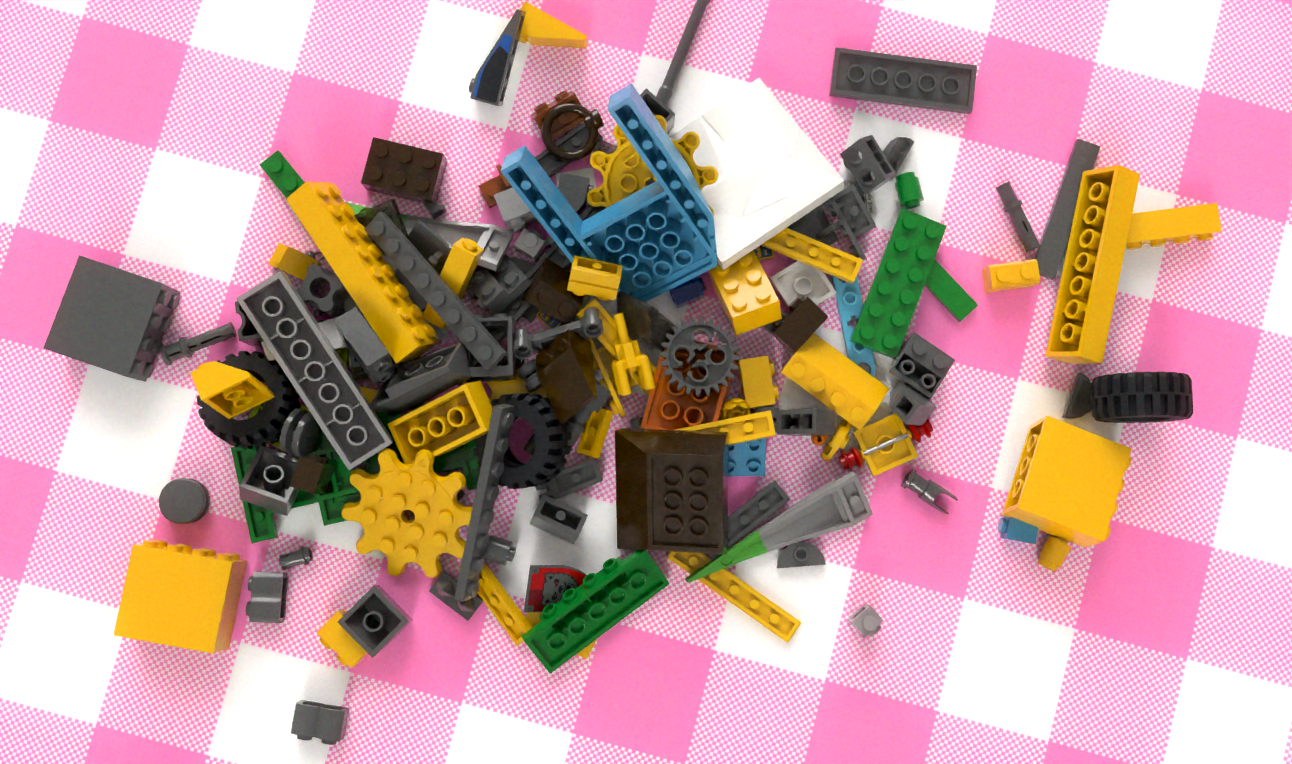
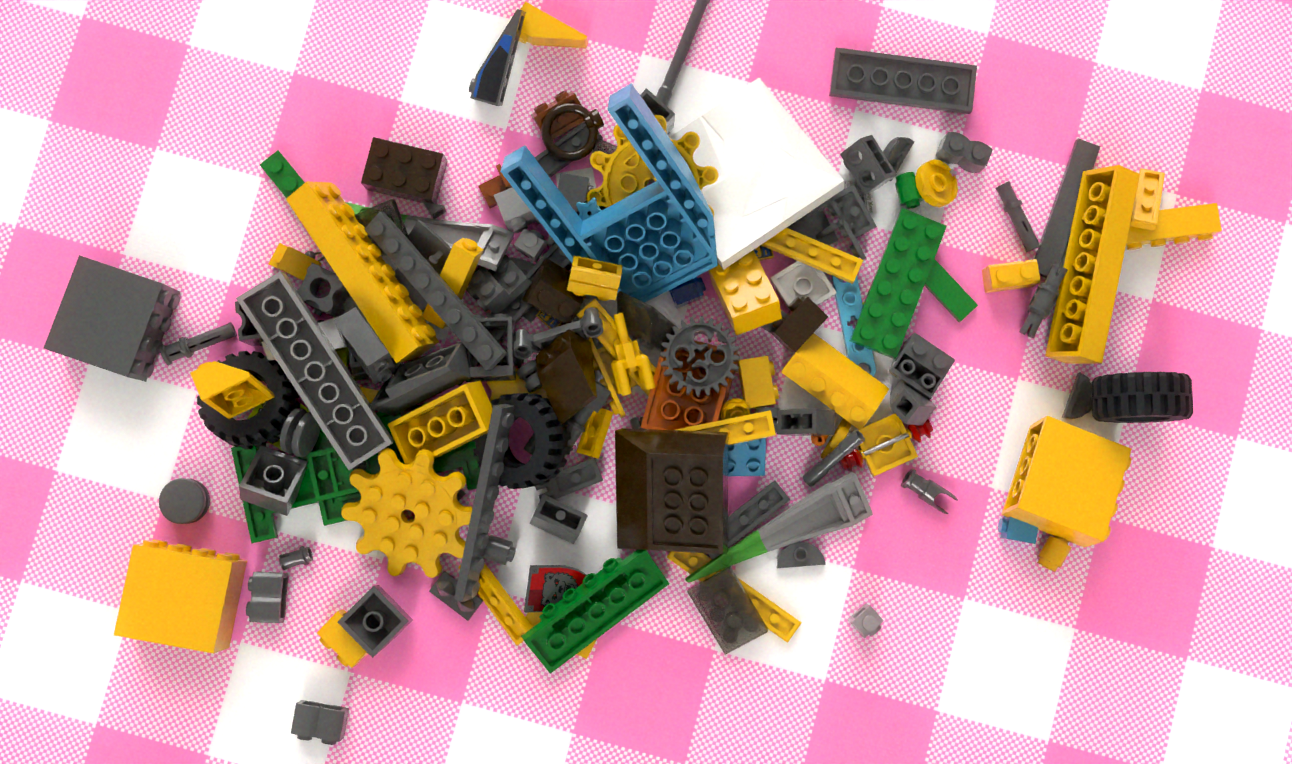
dark brown brick [290,454,335,494] -> none
none -> medium azure plate [576,197,602,221]
none -> clear smoke plate [687,566,768,655]
none -> dark grey piece [803,429,865,487]
none -> yellow tile [915,159,958,208]
none -> dark grey brick [935,132,993,173]
none -> dark grey pin [1019,264,1068,339]
none -> yellow tile [1130,168,1165,231]

